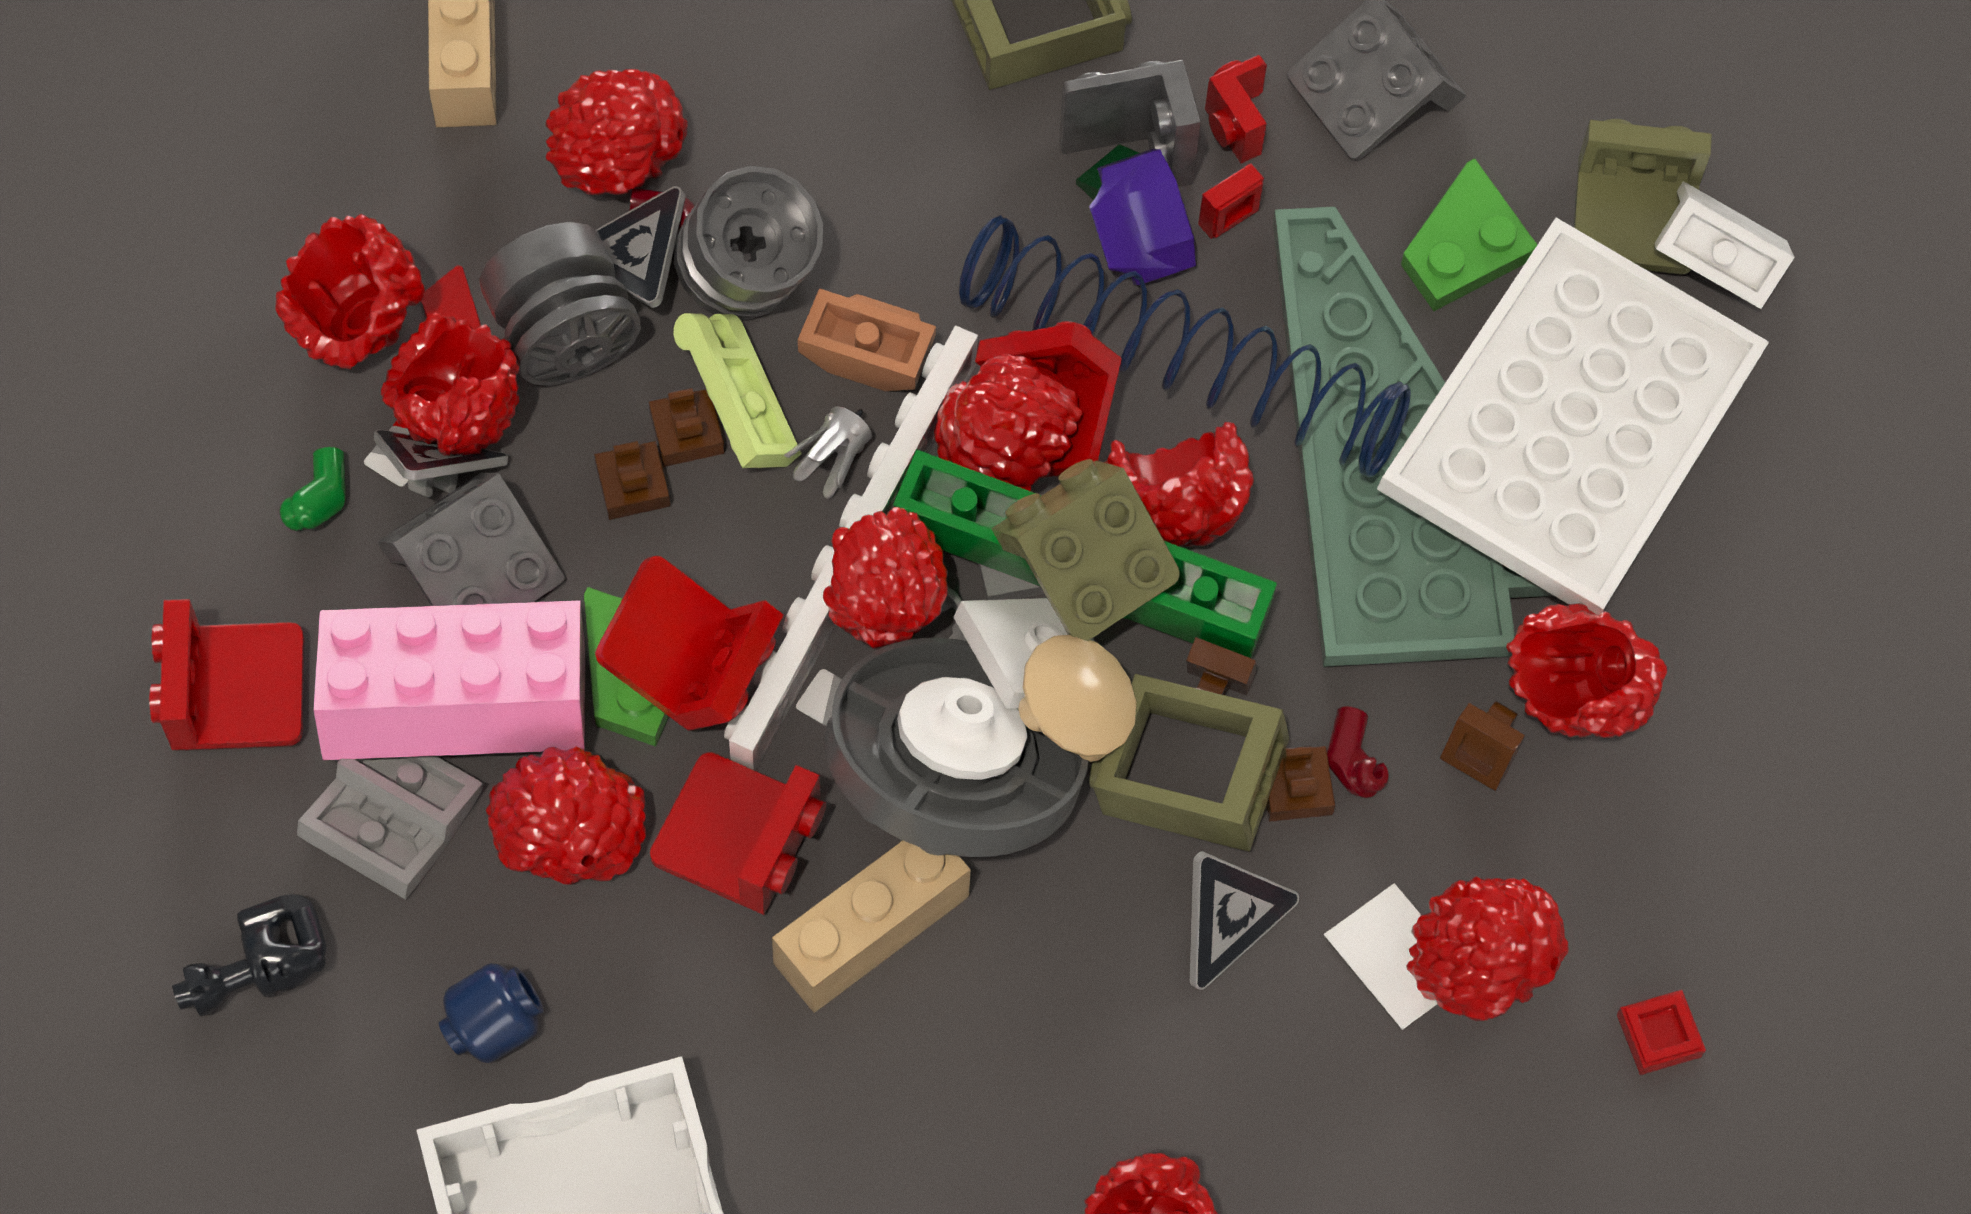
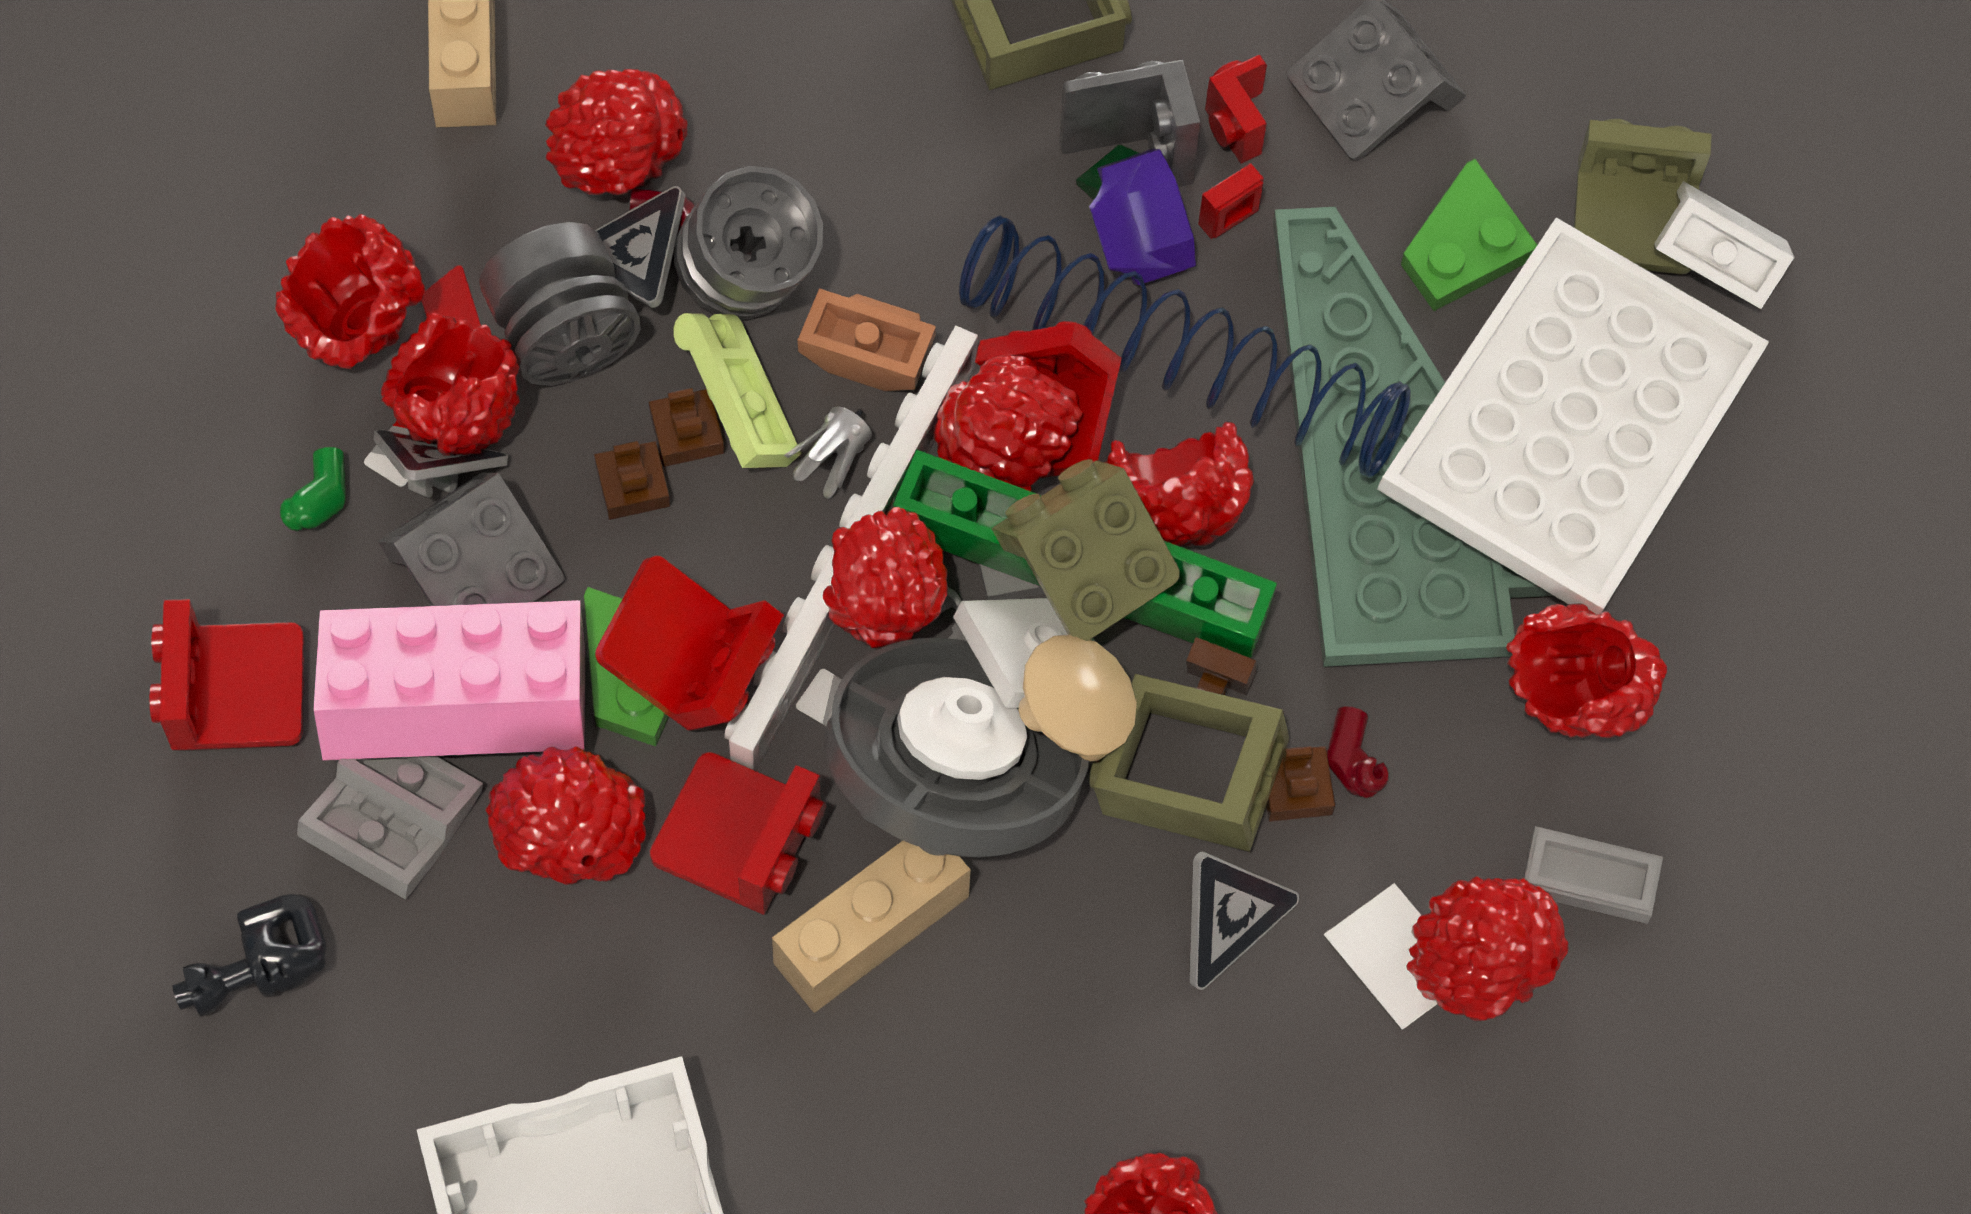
dark blue head [439,963,543,1063] -> none
reddish brown tile [1439,701,1525,791] -> none
red tile [1617,990,1706,1075] -> none
none -> light grey tile [1523,826,1663,924]

